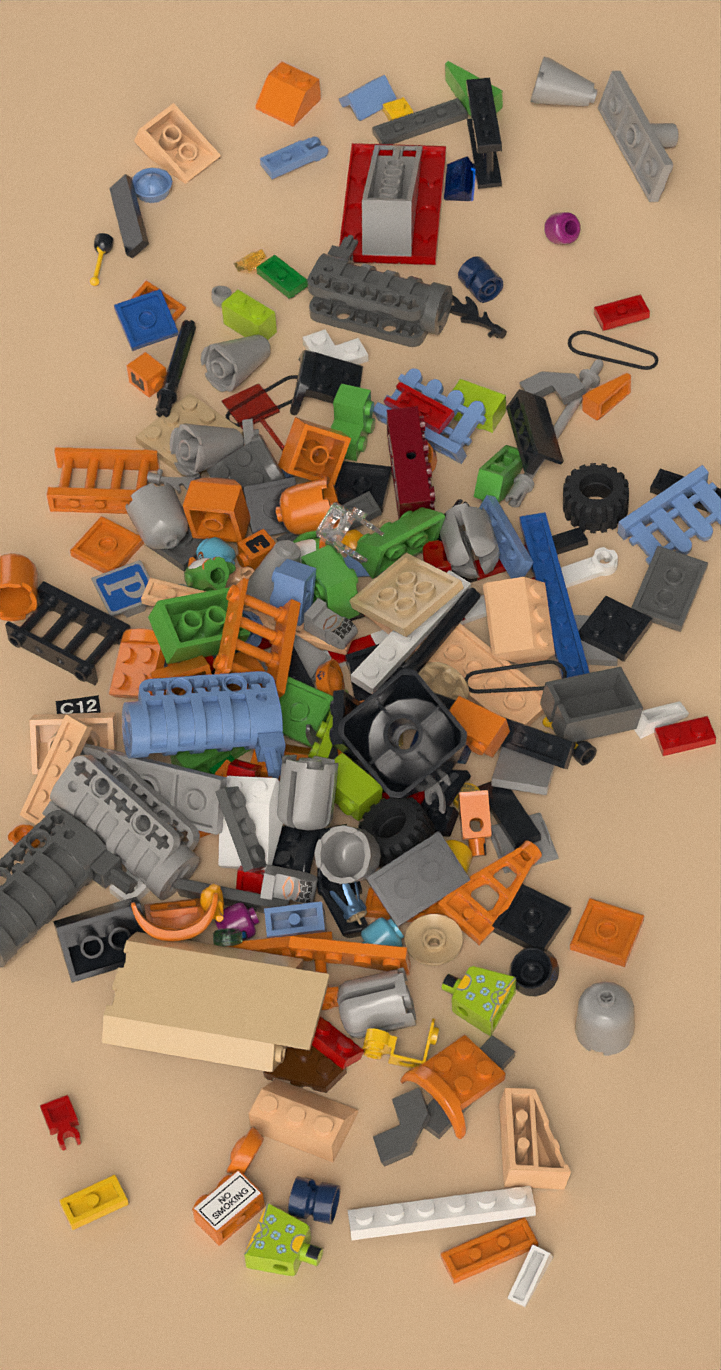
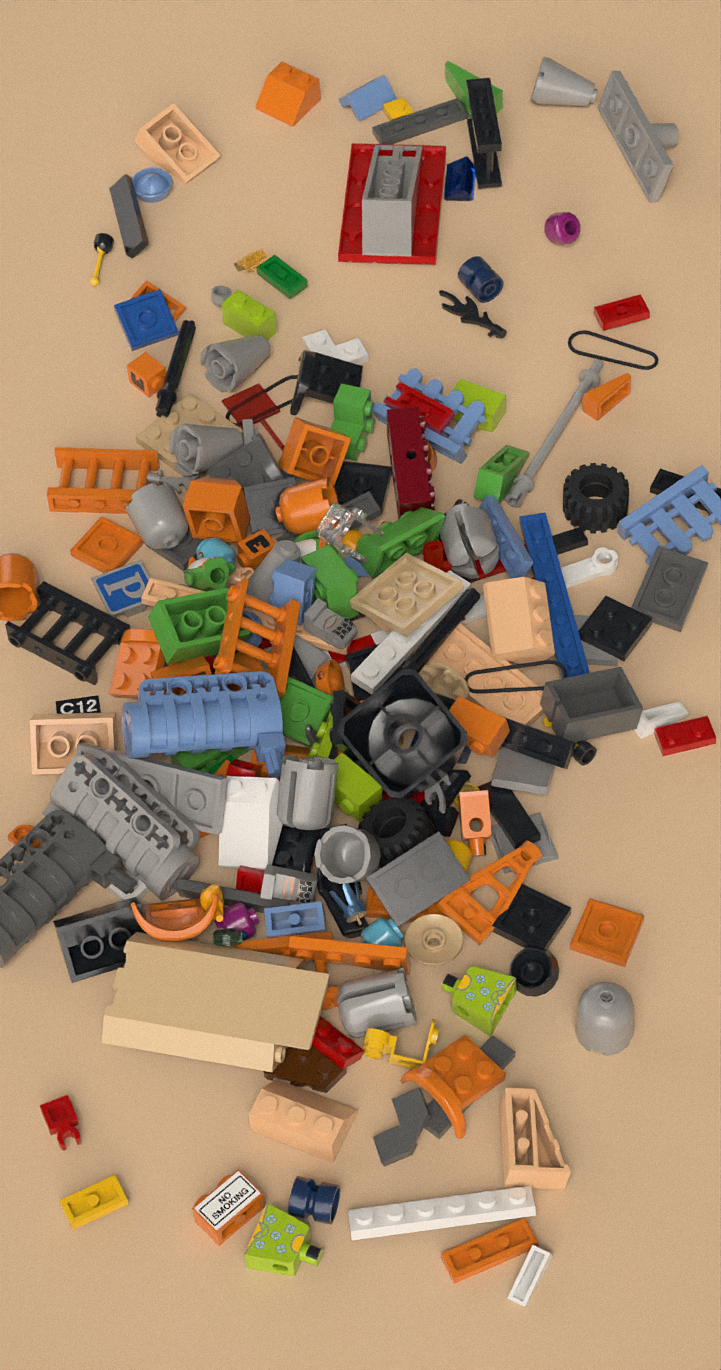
light nougat plate [20,714,93,825] -> none
dark grey plate [215,786,267,872] -> none
orange hat [226,1127,264,1174] -> none
medium blue hinge [260,136,328,179] -> none
dark grey piece [307,235,453,347] -> none
black panel [506,389,564,475] -> none
tile [519,371,587,405] -> none

